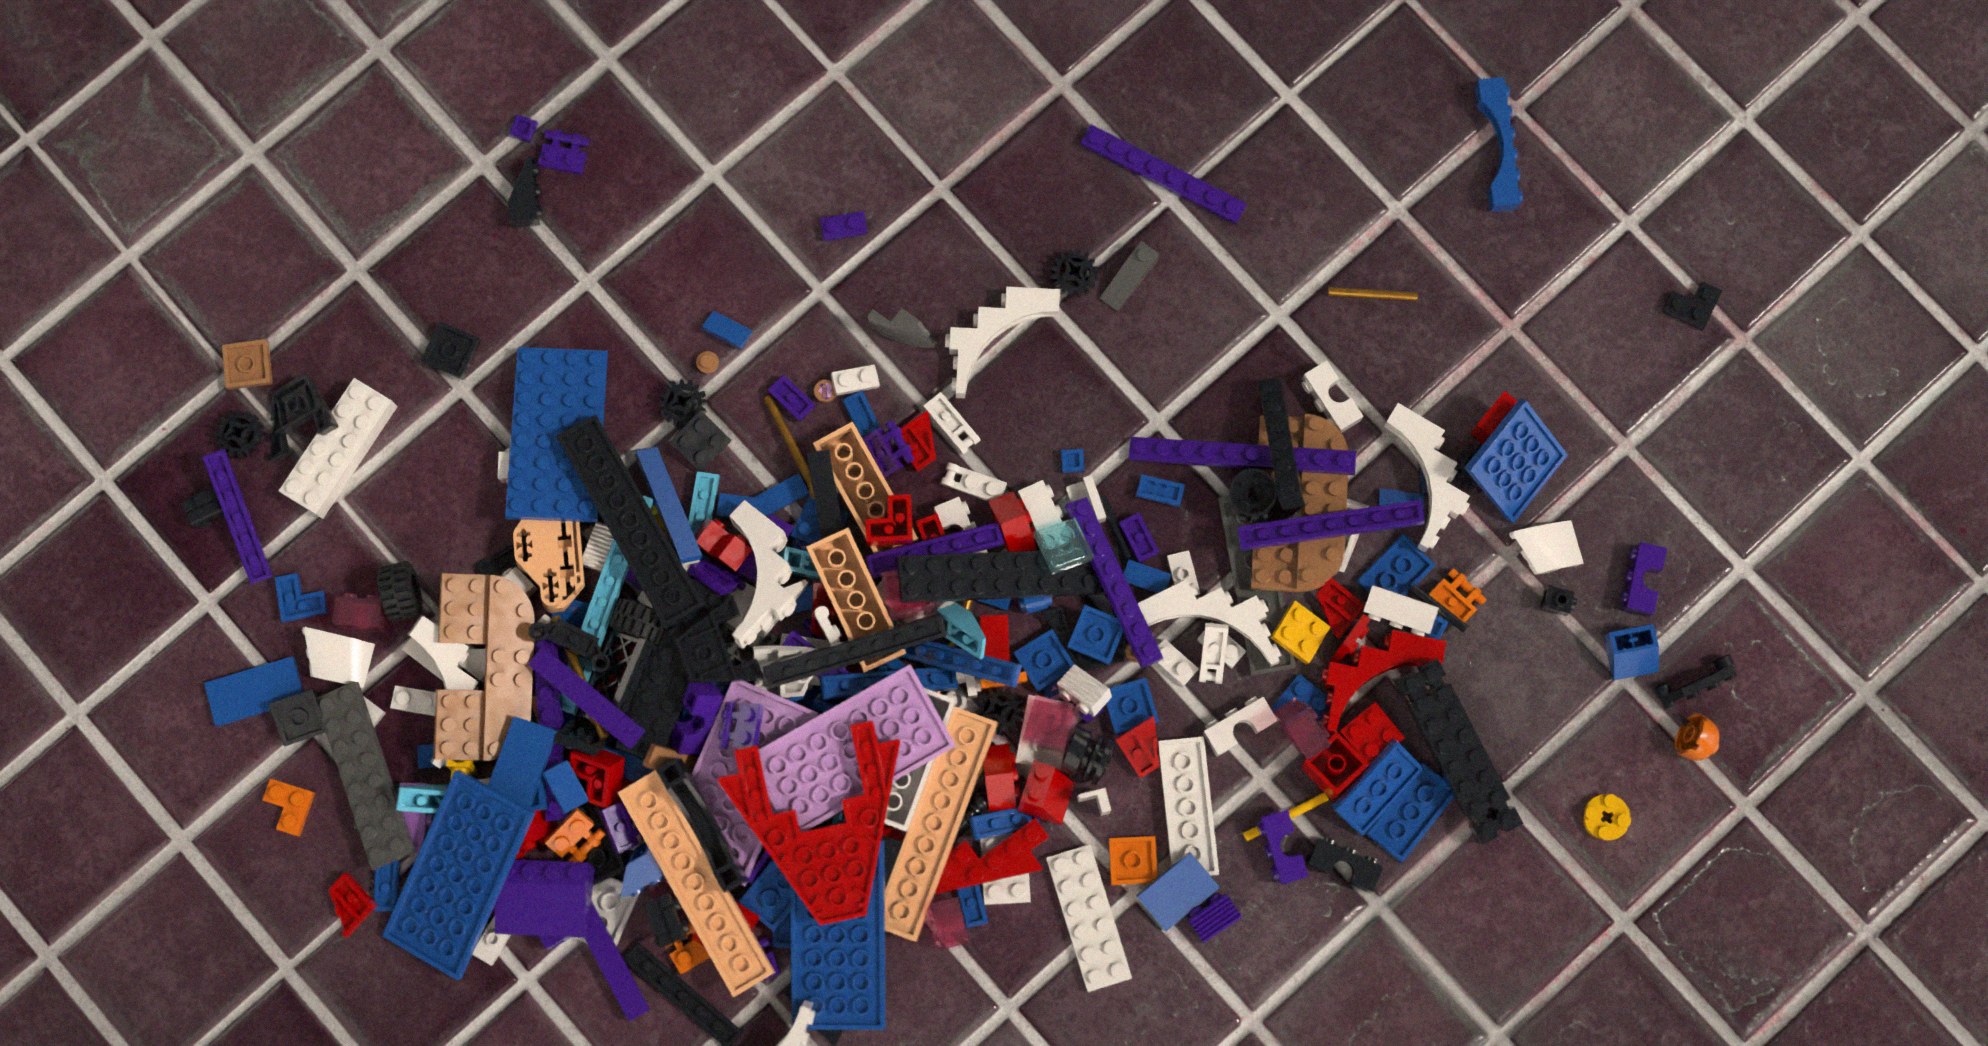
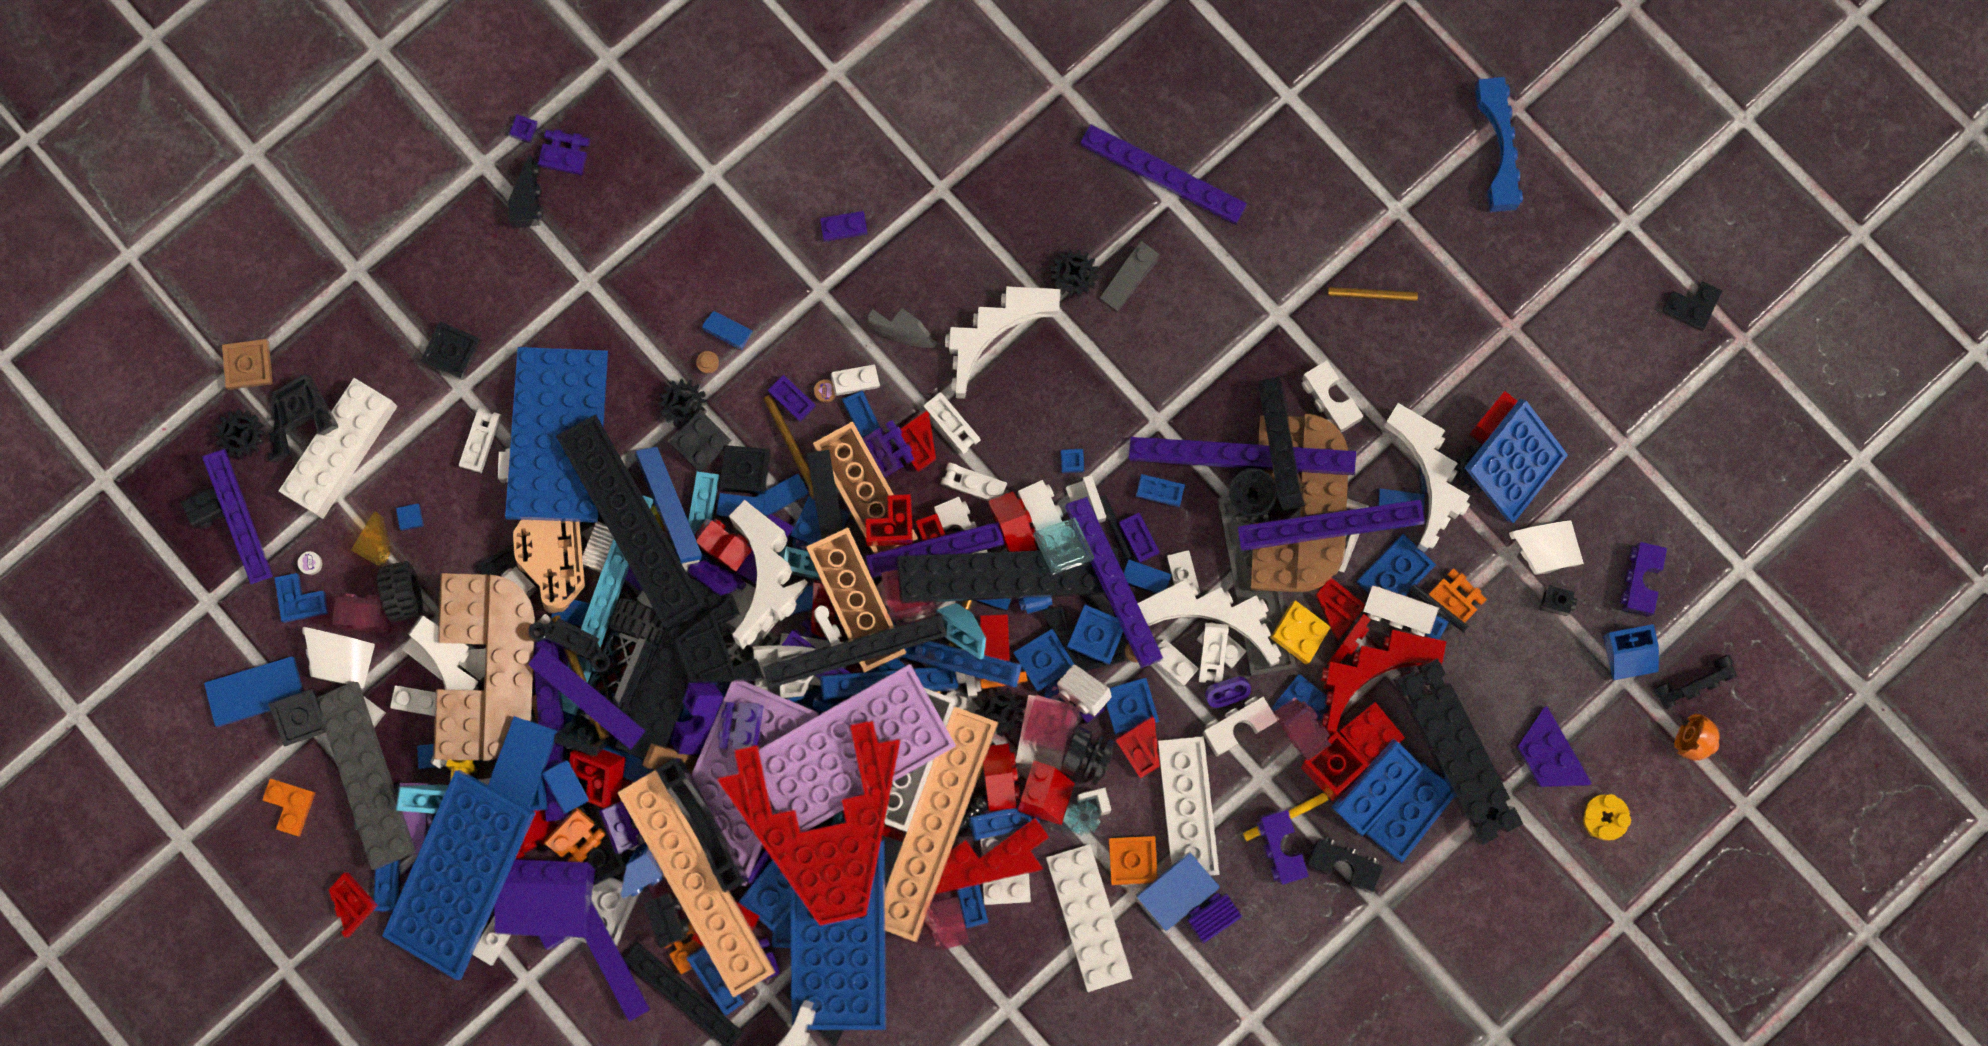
none -> white tile [298,552,322,575]
none -> clear yellow slope [351,511,391,567]
none -> blue tile [396,504,424,531]
none -> white plate [458,408,501,474]
none -> blue tile [686,946,745,1016]
none -> black plate [720,445,771,494]
none -> clear light blue brick [1067,801,1101,836]
none -> dark purple plate [1205,676,1251,708]
none -> dark purple wing [1517,706,1592,787]

